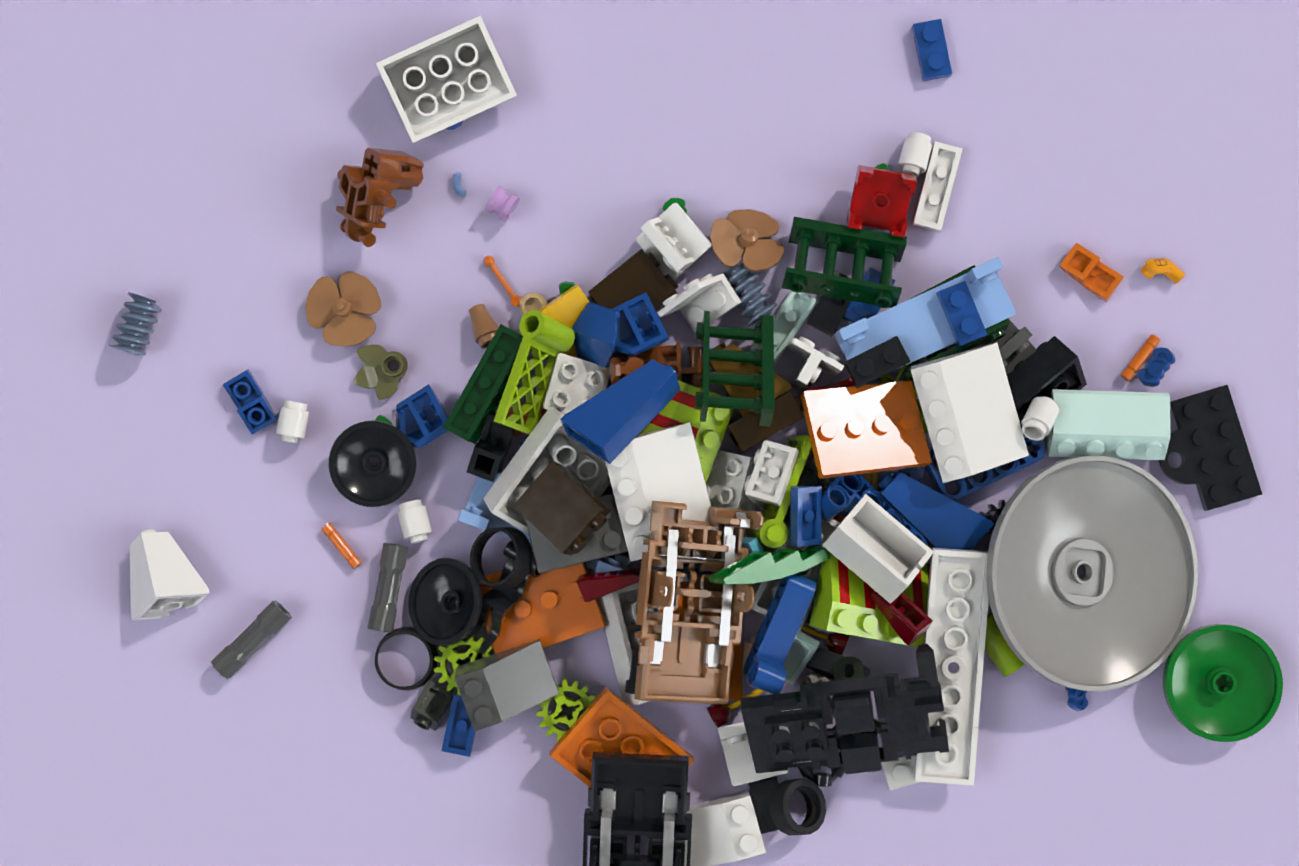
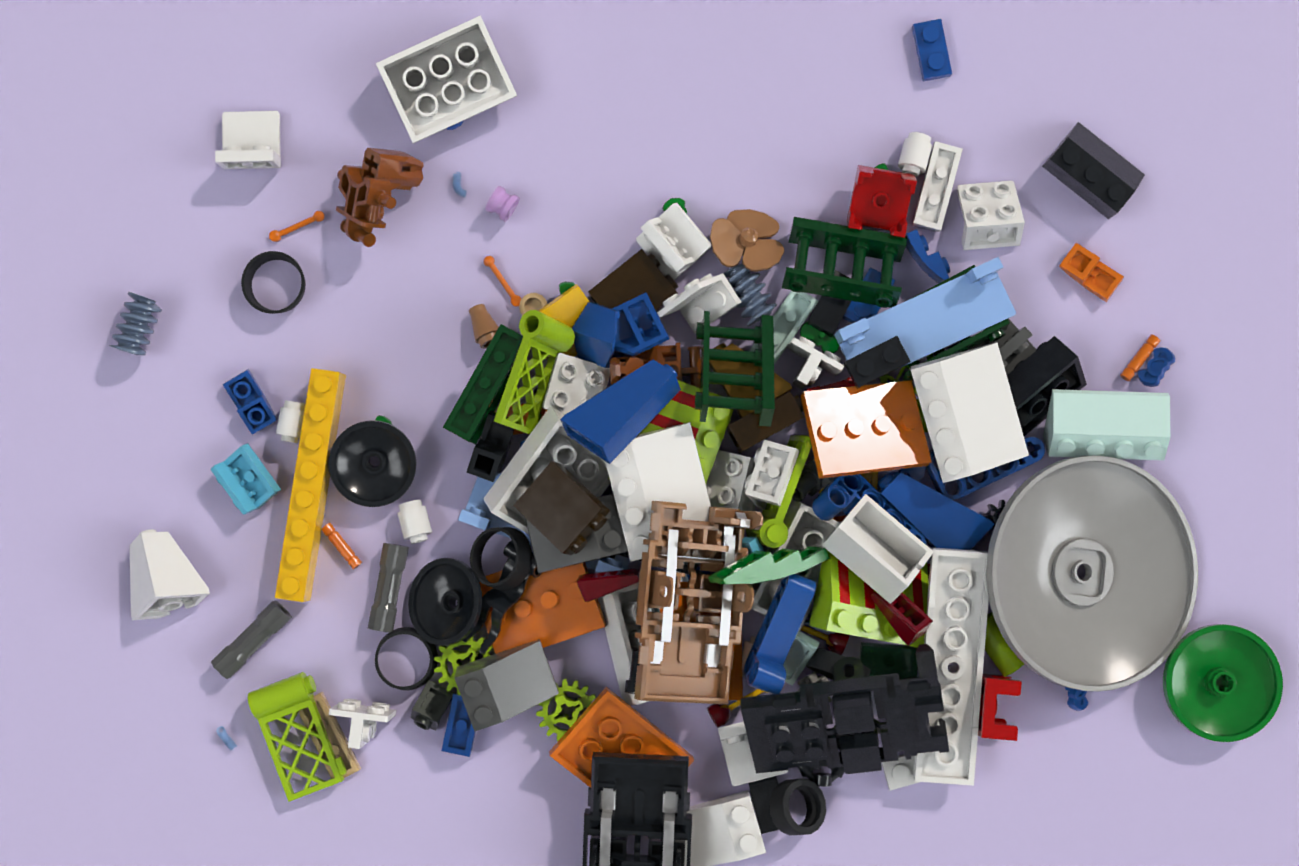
medium nougat piece [305,271,381,347] -> none
olive plate [354,344,408,400] -> none
blue slope [396,384,449,449] -> none
blue plate [790,484,822,547] -> none
blue plate [936,281,987,347] -> none
white brick [1021,397,1059,441] -> none
light orange arm [1141,258,1185,284] -> none
black plate [1159,385,1262,511] -> none
none -> medium azure bracket [211,443,281,515]
none -> white bracket [215,111,281,169]
none -> light blue leg [216,726,237,750]
none -> black tyre [241,251,306,314]
none -> lime piece [247,672,347,802]
none -> orange hinge [269,211,324,242]
none -> yellow brick [275,368,346,602]
none -> tan tile [298,692,361,778]
none -> white bracket [329,699,396,749]
none -> green piece [800,321,839,354]
none -> clear green slope [859,642,918,679]
none -> blue slope [905,229,950,283]
none -> white bracket [957,181,1025,250]
none -> red panel [978,674,1022,741]
none -> black slope [1042,122,1145,219]

